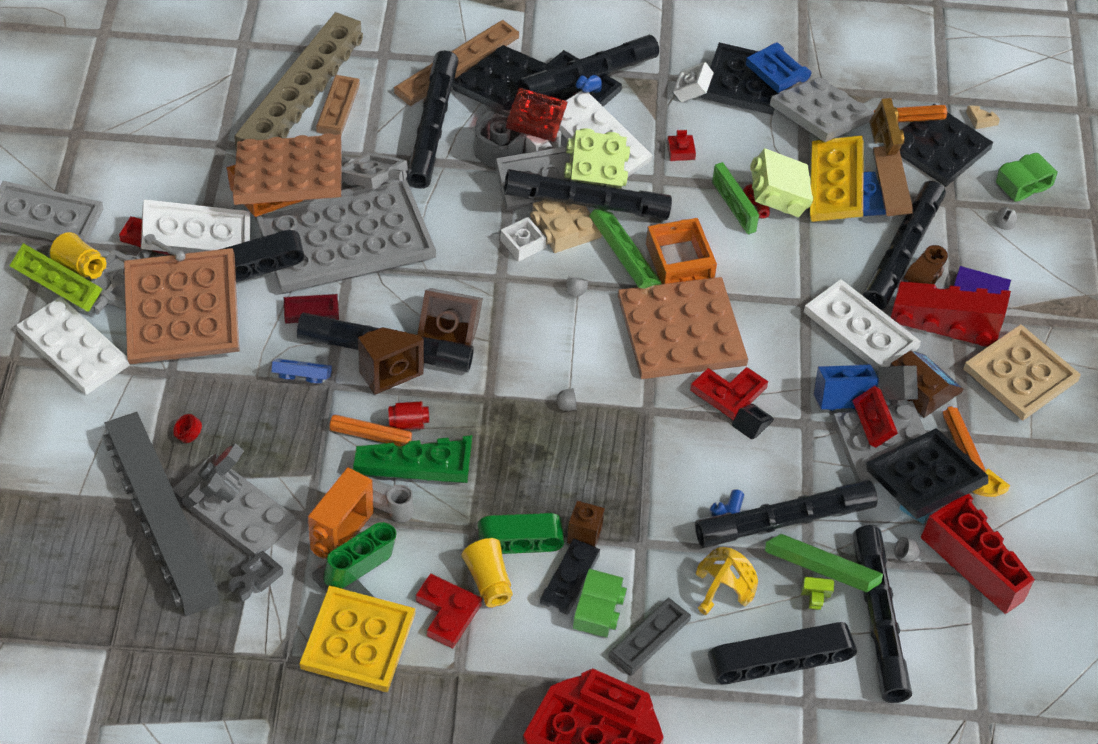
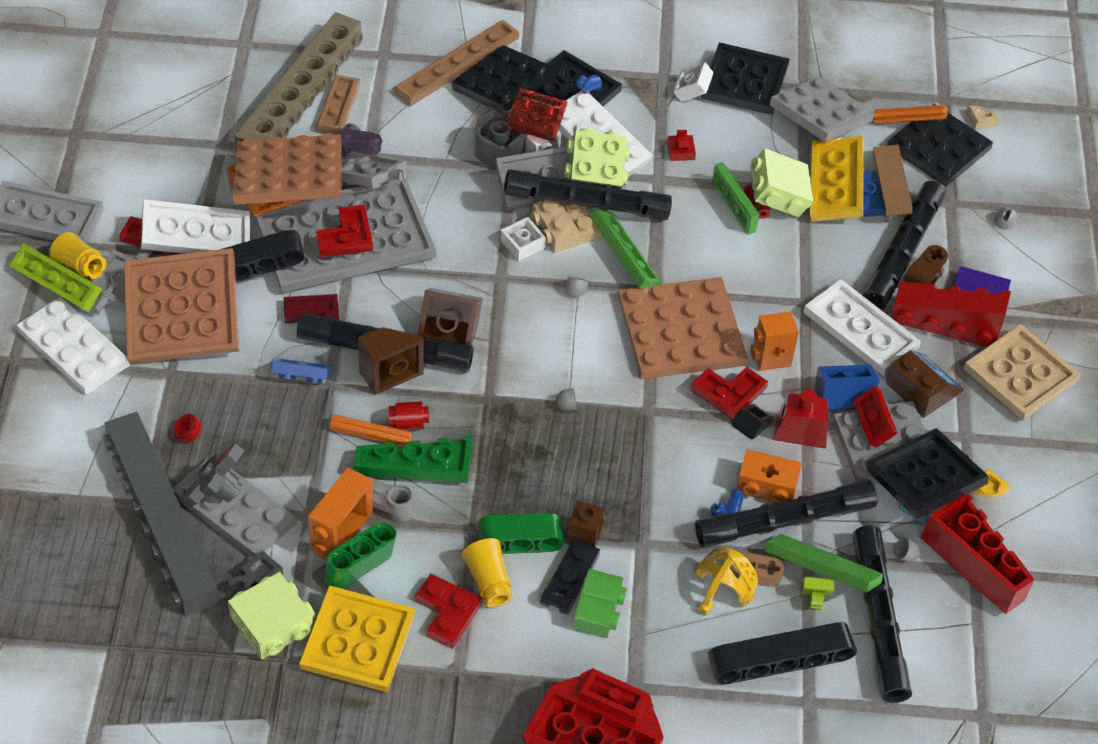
light grey hinge [144,234,186,262] -> none
black piece [406,50,459,189] -> none
black piece [517,34,659,103] -> none
dark grey tile [609,597,691,676] -> none
orange window [646,218,717,284] -> none
blue plate [746,42,812,93] -> none
pearl gold plate [869,98,904,156] -> none
dark grey brick [879,366,918,406] -> none
orange axle [942,406,986,472] -> none
bright green brick [996,153,1058,201] -> none
none -> yellowish green brick [228,572,315,660]
none -> red plate [316,204,373,257]
none -> clear purple piece [336,123,383,156]
none -> medium nougat beam [730,552,784,587]
none -> orange brick [737,449,802,503]
none -> orange brick [750,311,799,371]
none -> red torso [773,390,829,449]

